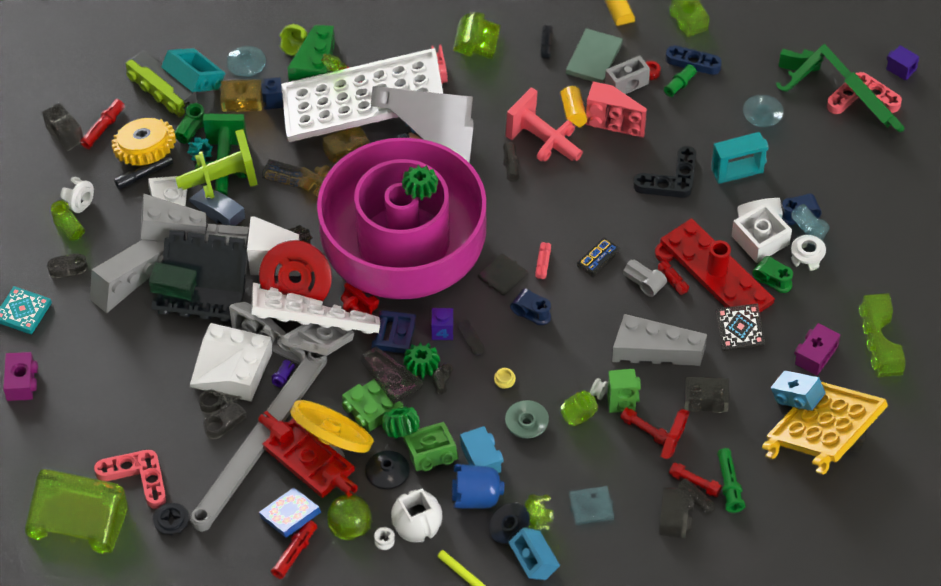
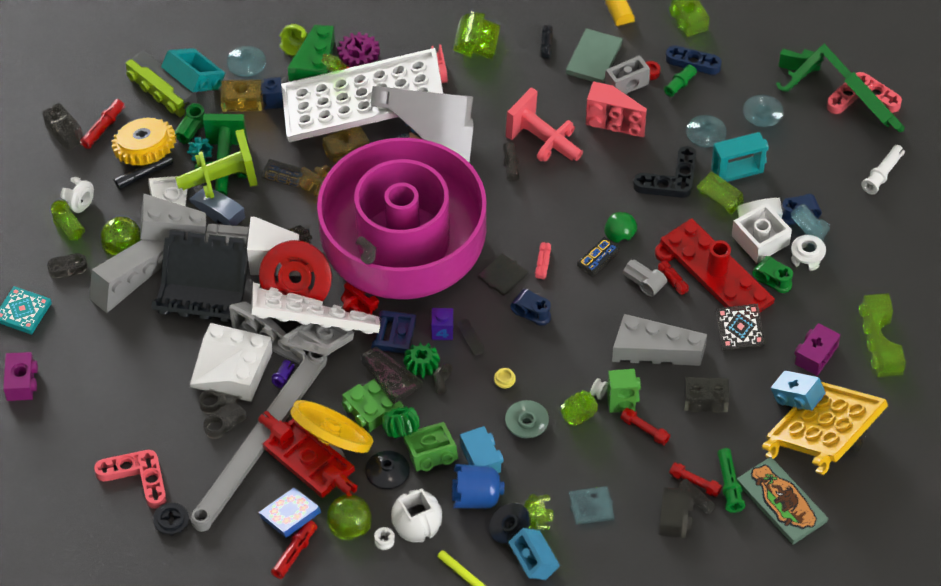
clear neon green windscreen [25,469,128,553] -> none
clear green hinge [149,262,197,300] -> none
green gear [402,164,438,201] -> none
yellow brick [560,86,587,128] -> none
red tile [660,409,689,459] -> none
dark purple brick [886,45,919,81] -> none
none -> clear neon green cylinder [100,216,142,255]
none -> magenta gear [337,32,380,68]
none -> clear smoke arm [356,236,377,264]
none -> green hair [604,212,637,243]
none -> clear light blue dish [686,115,726,147]
none -> clear neon green hinge [697,171,744,215]
none -> tile [737,457,828,545]
none -> white pin [861,145,905,195]

